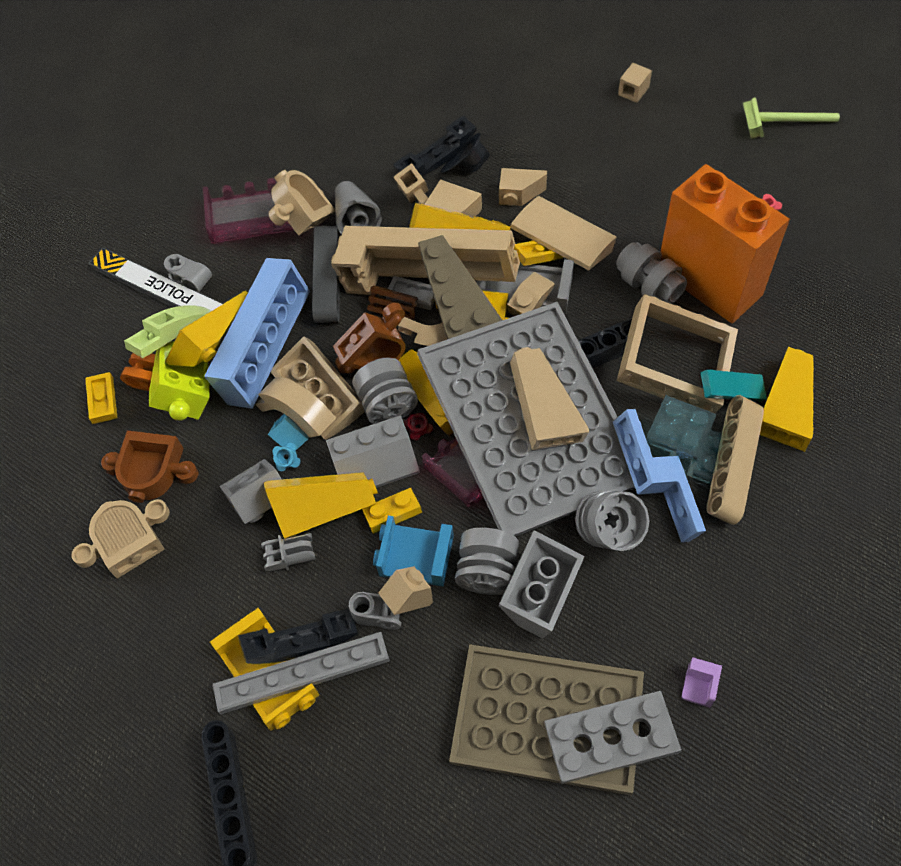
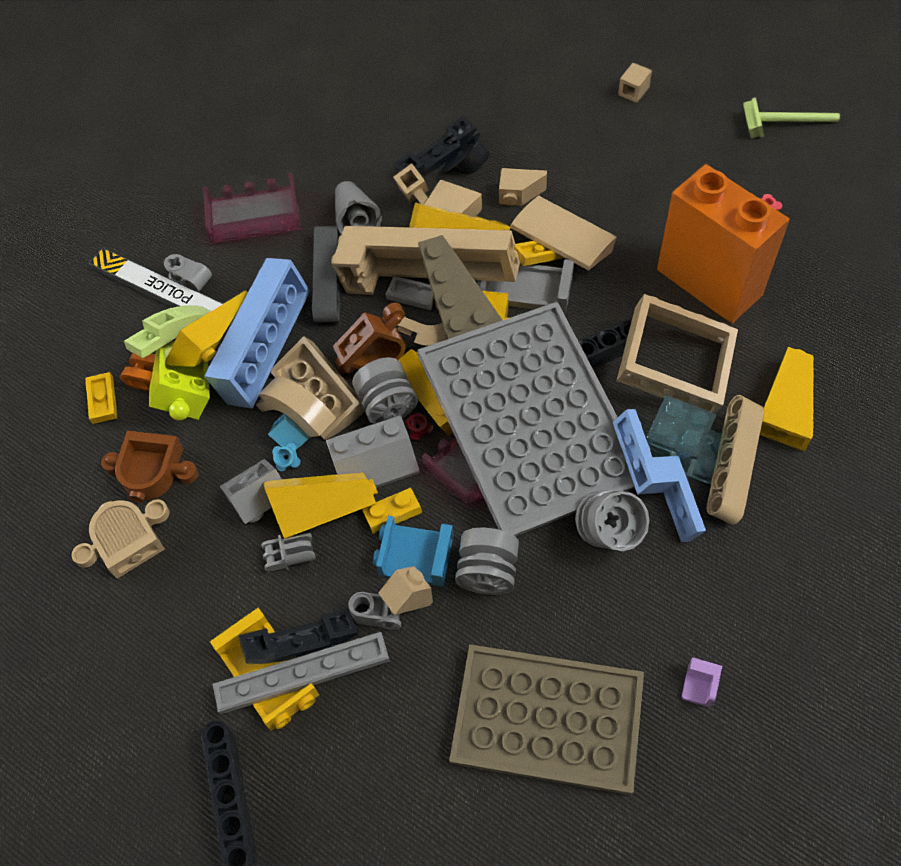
tan piece [269,170,335,235] -> none
reddish brown tile [367,285,418,321] -> none
light grey slope [498,530,585,639] -> none
tan slope [507,272,555,316] -> none
tan slope [510,347,589,450] -> none
light grey plate [544,691,681,784] -> none
light grey piece [616,242,687,304] -> none
teal tile [701,370,767,402] -> none

